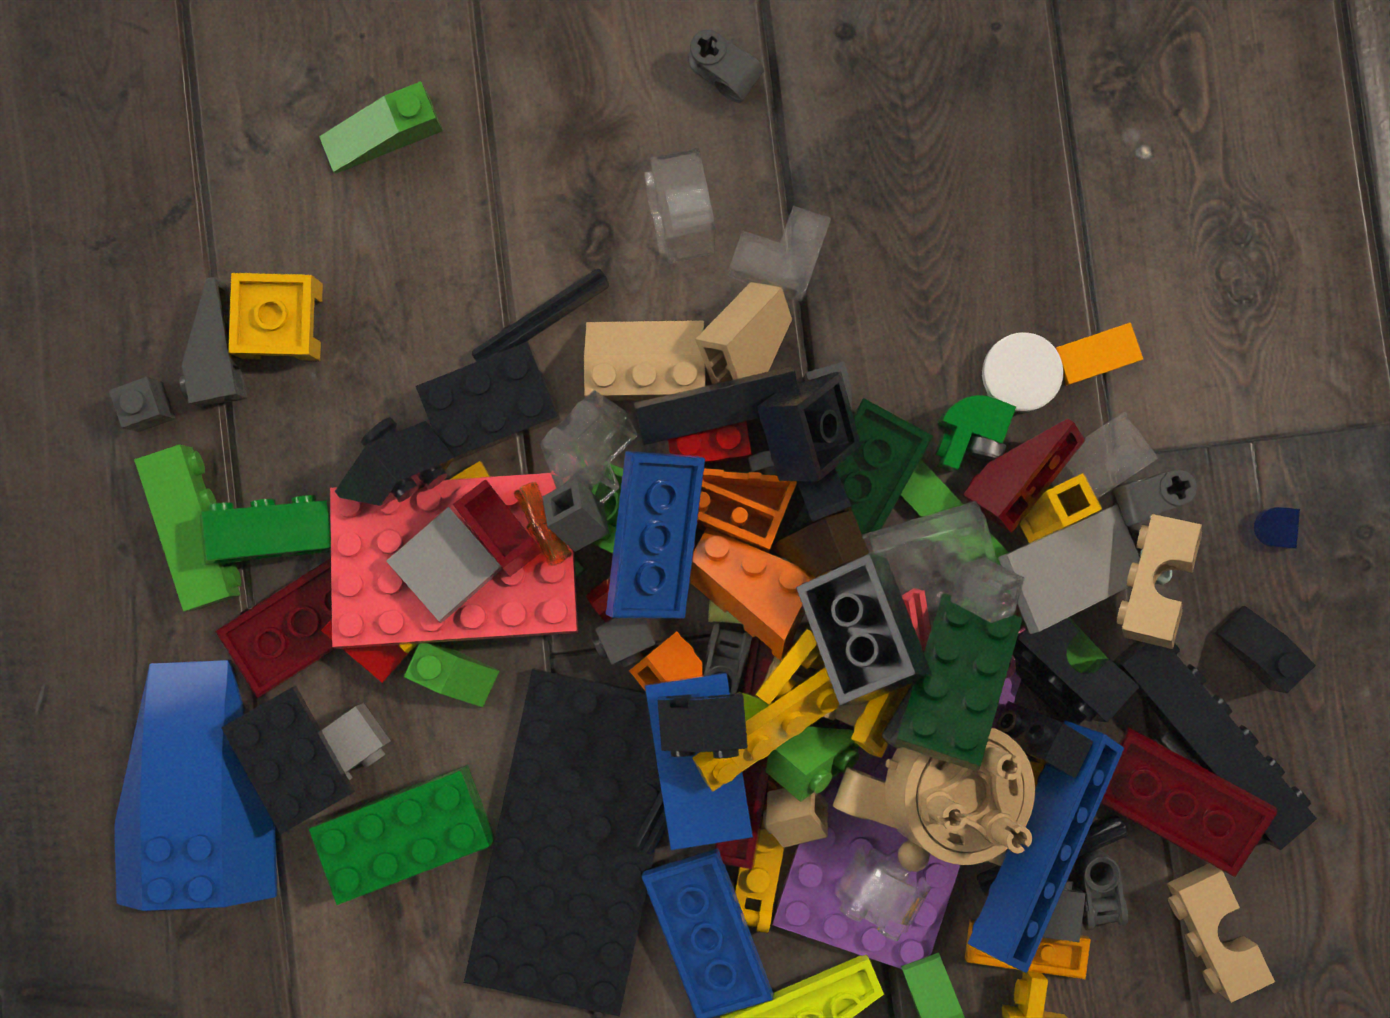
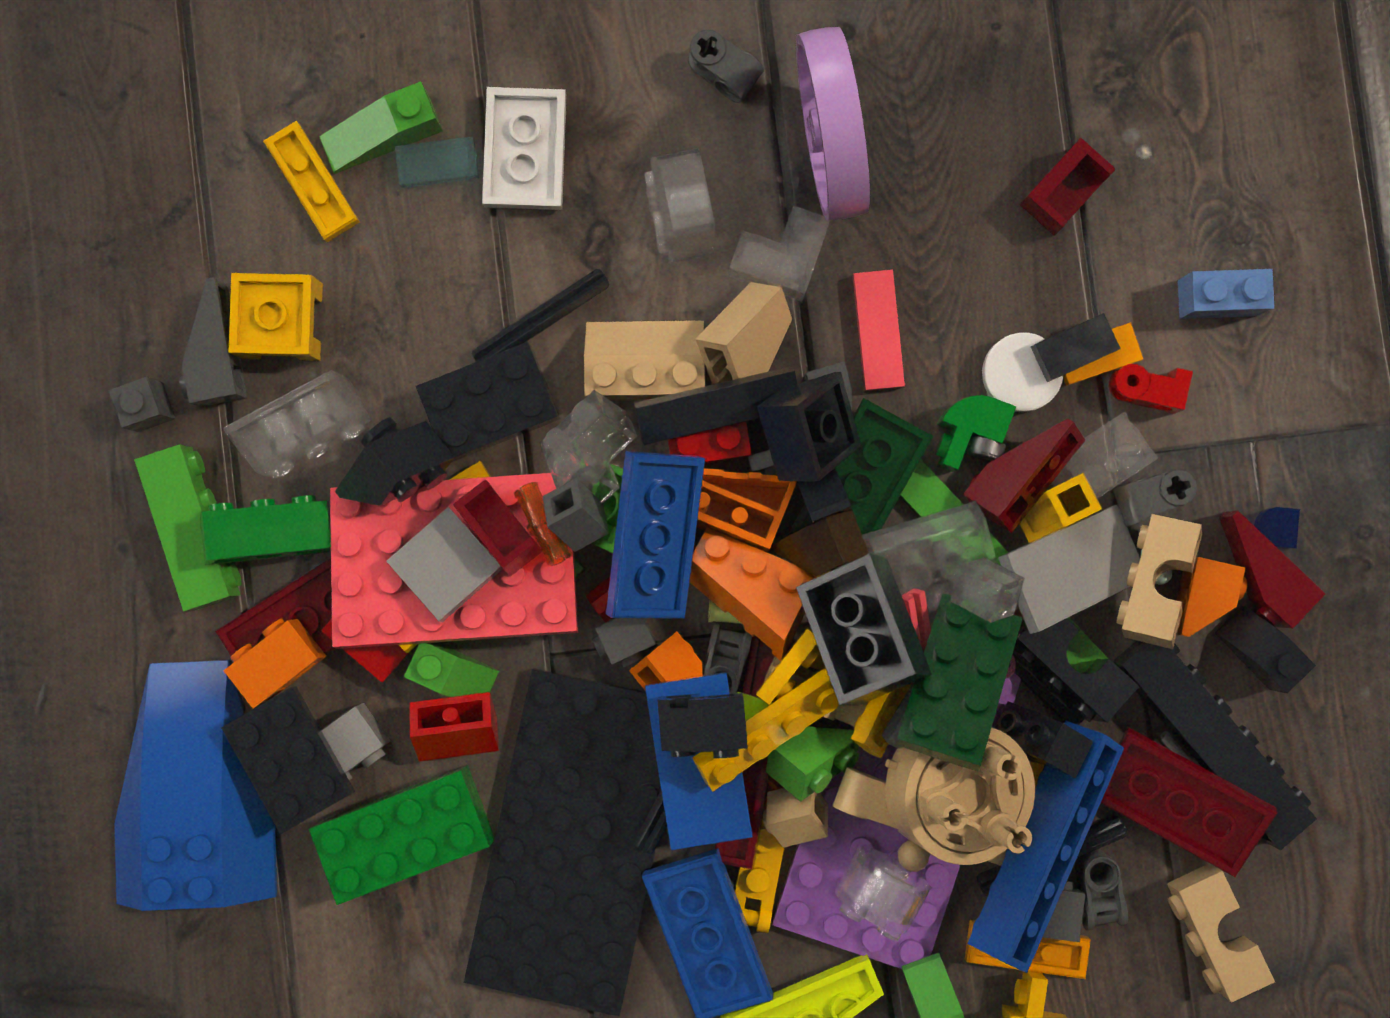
none -> clear slope [223,370,372,478]
none -> orange brick [223,618,327,709]
none -> yellow tile [263,121,360,242]
none -> clear light blue tile [395,136,479,188]
none -> red brick [410,692,499,762]
none -> white plate [482,87,567,210]
none -> lavender piece [796,27,870,220]
none -> coral tile [853,269,905,392]
none -> dark red panel [1020,138,1115,236]
none -> black tile [1031,313,1121,382]
none -> red leg [1108,364,1193,414]
none -> orange slope [1176,557,1247,637]
none -> medium blue brick [1178,269,1274,319]
none -> dark red slope [1219,510,1325,629]

